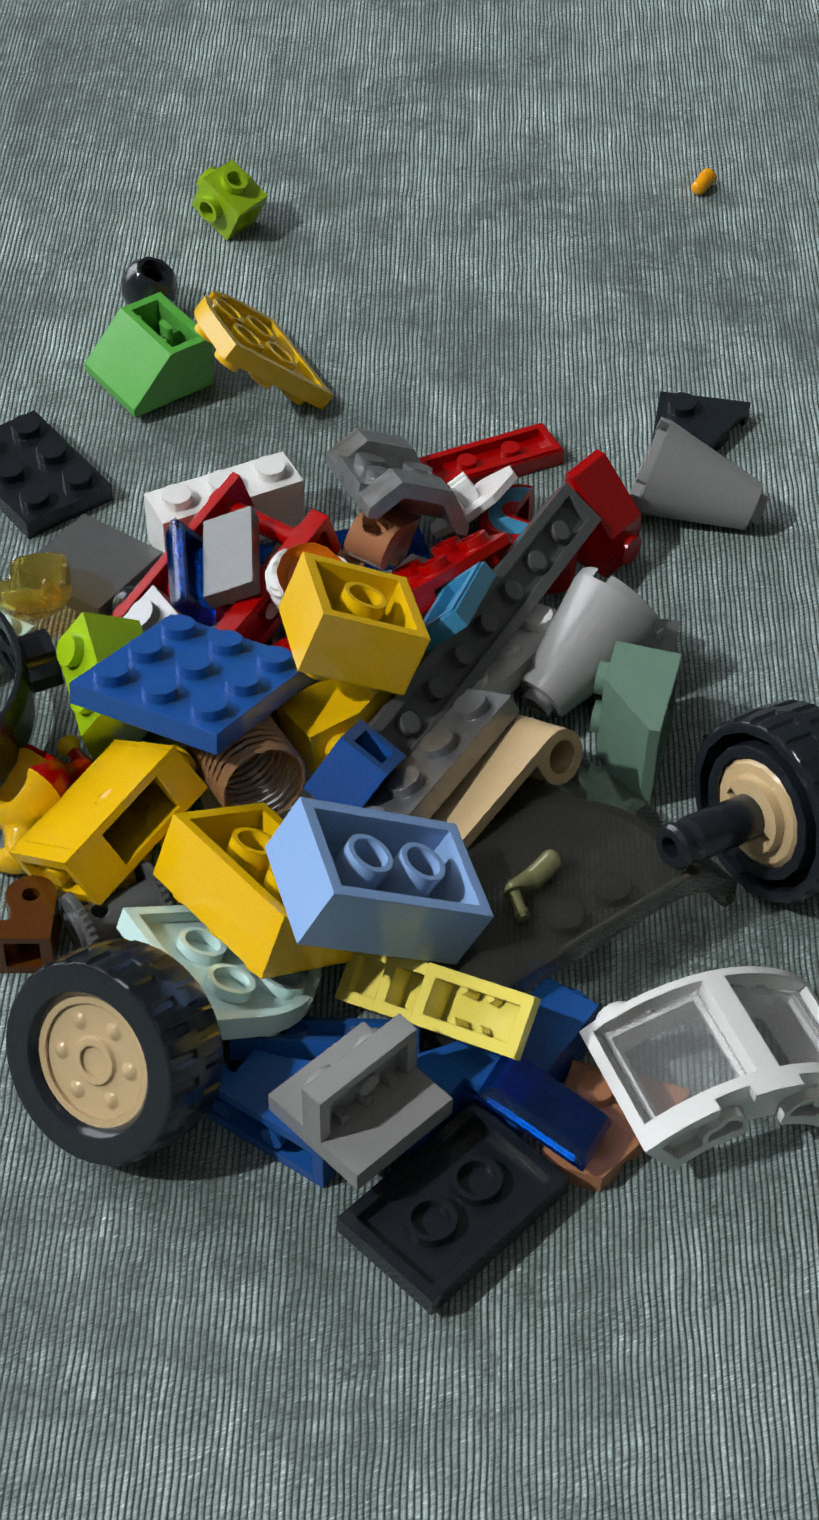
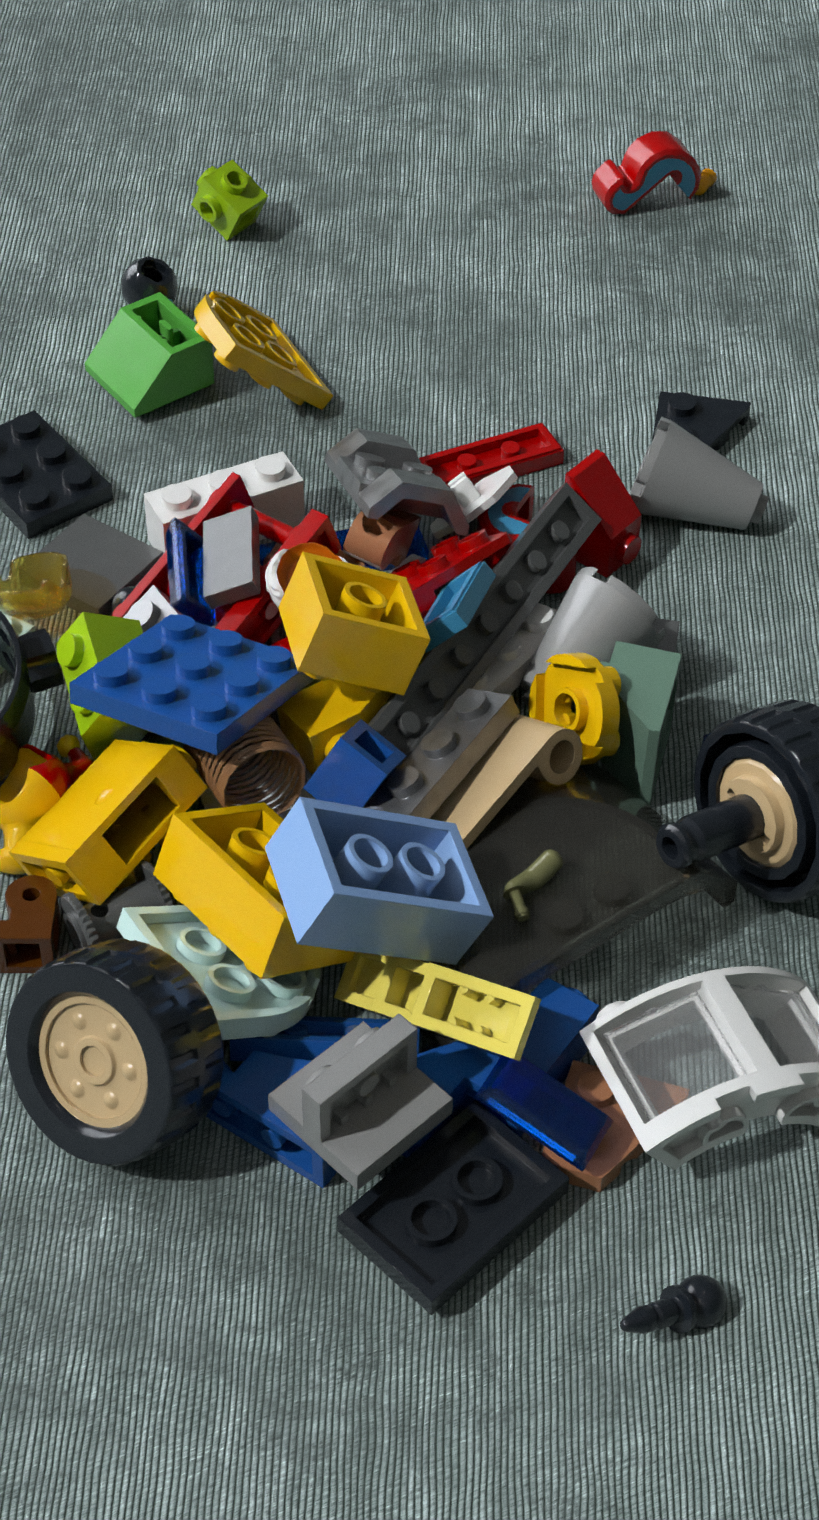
none -> yellow plate [529,652,621,765]
none -> red animal [592,131,701,214]
none -> black bar [620,1274,727,1334]

